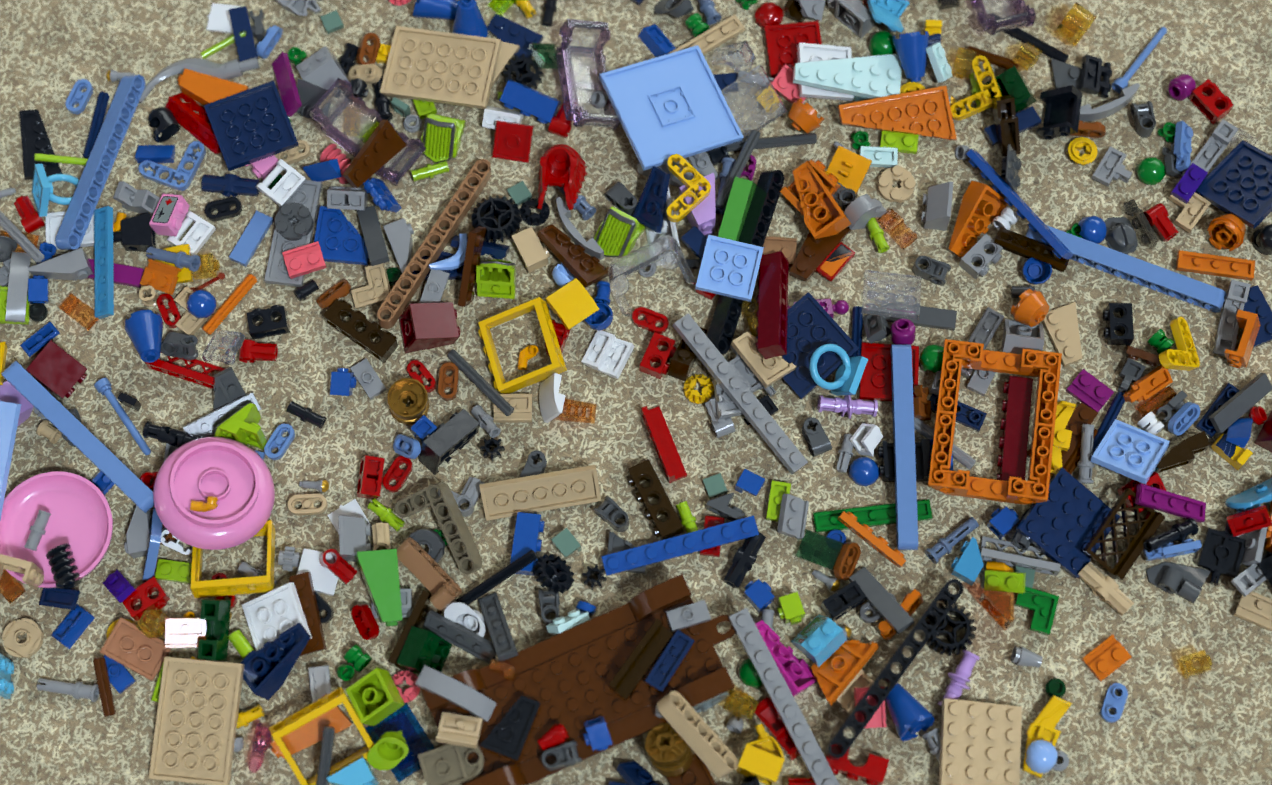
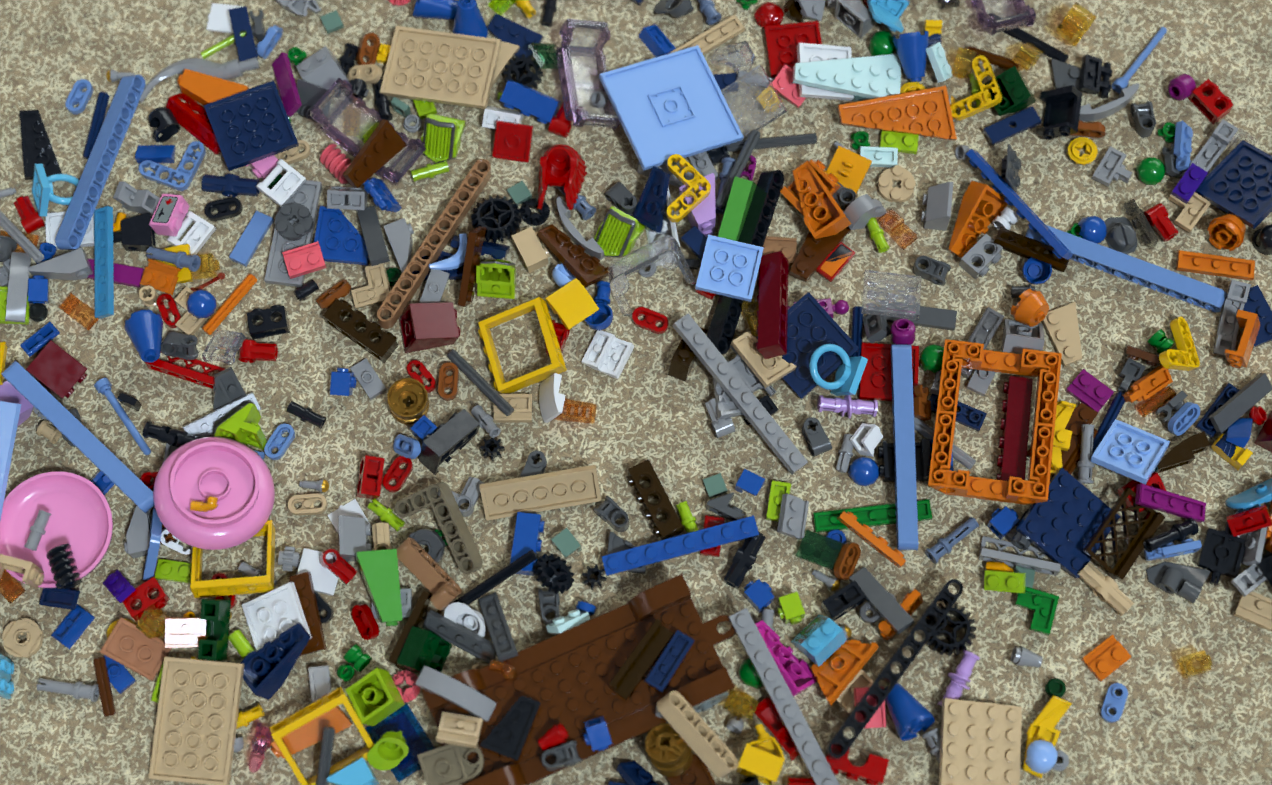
lime bar [35,153,88,166] -> none
blue slope [303,159,342,182] -> none
light orange arm [518,345,539,370] -> none
red brick [639,332,677,379] -> none
red fence [641,406,687,483] -> none
light grey plate [666,600,711,632] -> none
yellow gear [684,374,714,404] -> none
green wheel [685,13,710,37] -> none
orange cone [787,98,824,134] -> none
dark azure slope [951,537,984,586] -> none
clear orange slope [977,591,1014,631] -> none
dark brown slope [992,95,1021,157] -> none
black brick [1103,303,1134,345] -> none
white wheel [1137,411,1165,435] -> none

